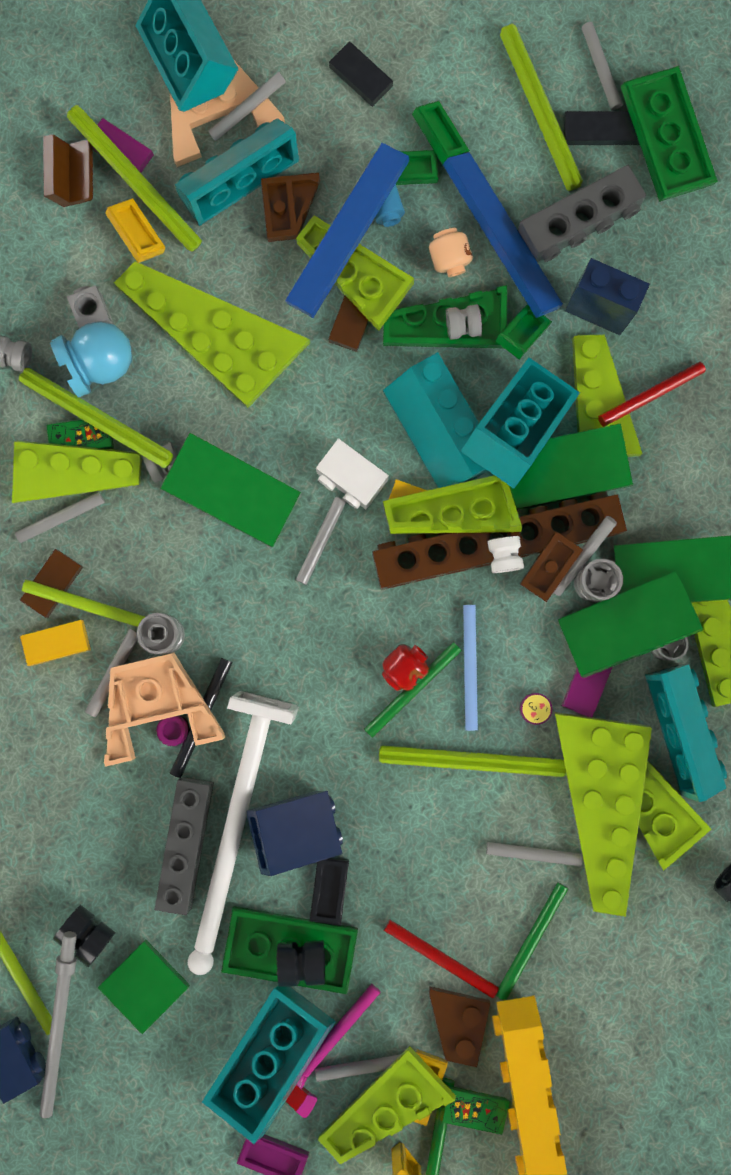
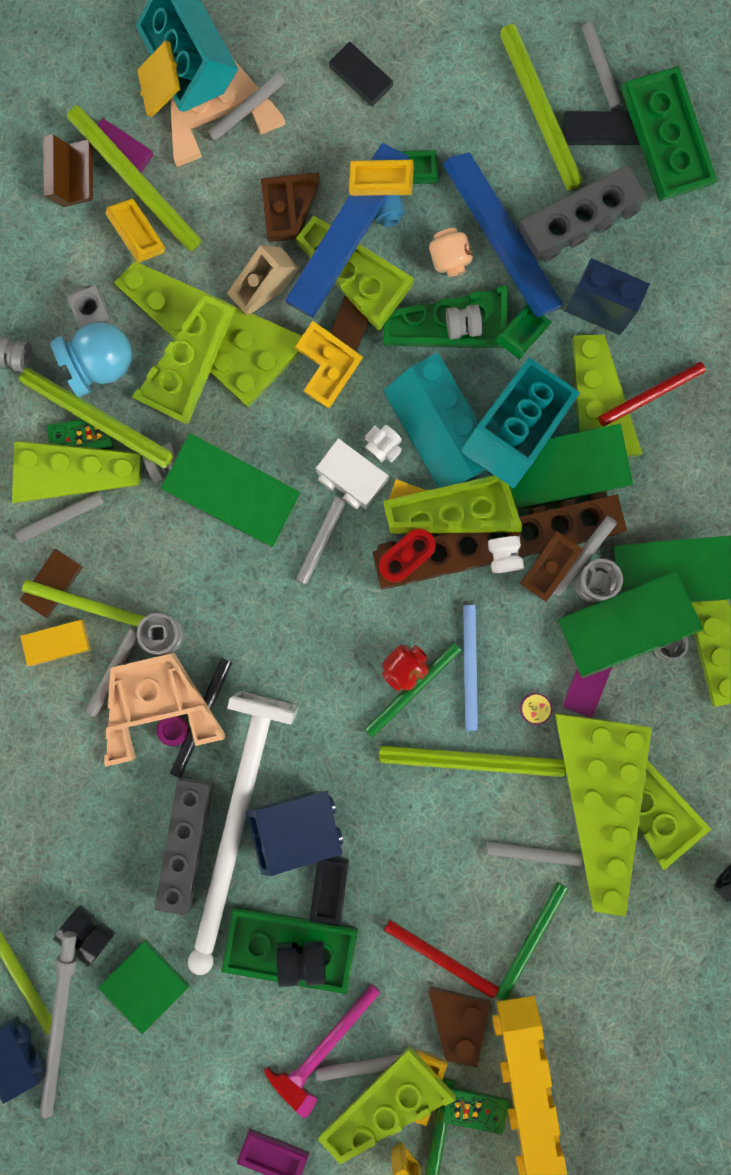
teal slope [175,118,299,226] -> none
teal brick [202,986,336,1144] -> none
green tile [412,101,470,164] -> none
teal slope [645,664,727,802] -> none
none -> lime wing [132,294,236,424]
none -> yellow piece [137,41,180,117]
none -> tan slope [227,245,300,315]
none -> yellow plate [294,321,363,409]
none -> yellow tile [349,160,414,196]
none -> white gear [364,425,402,463]
none -> red plate [379,529,436,583]

